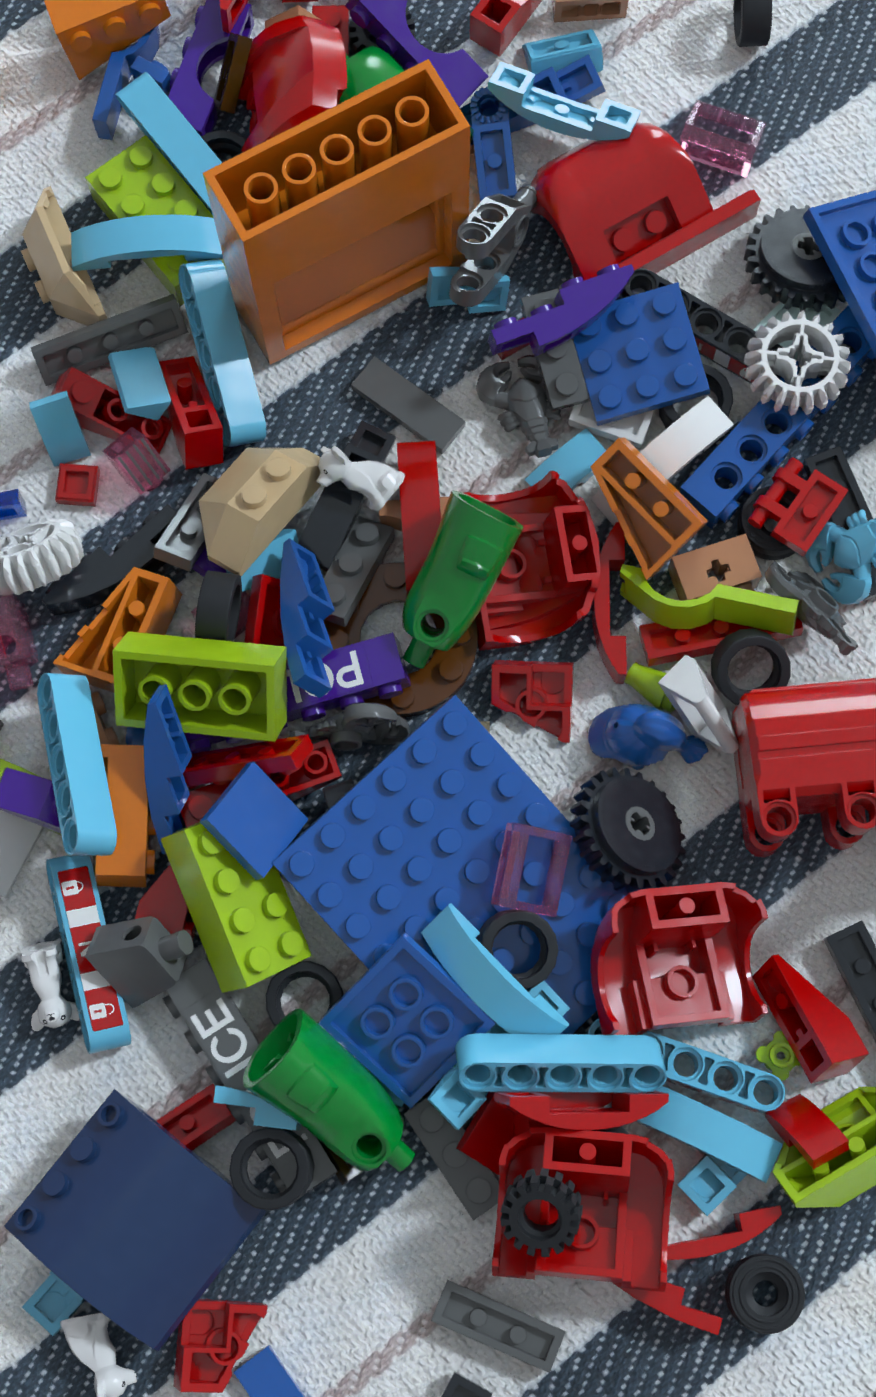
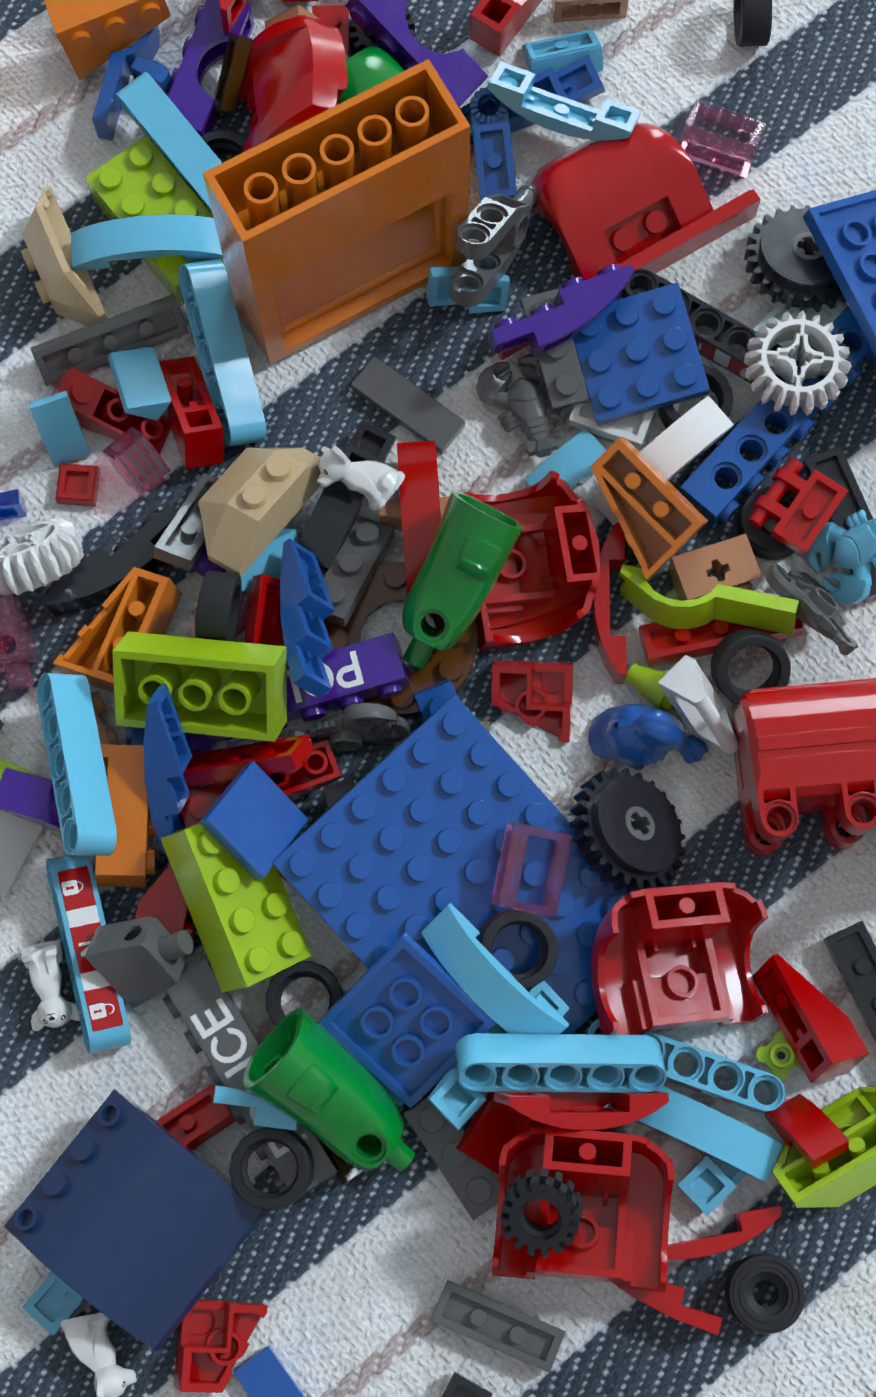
none -> blue plate [412,679,458,722]

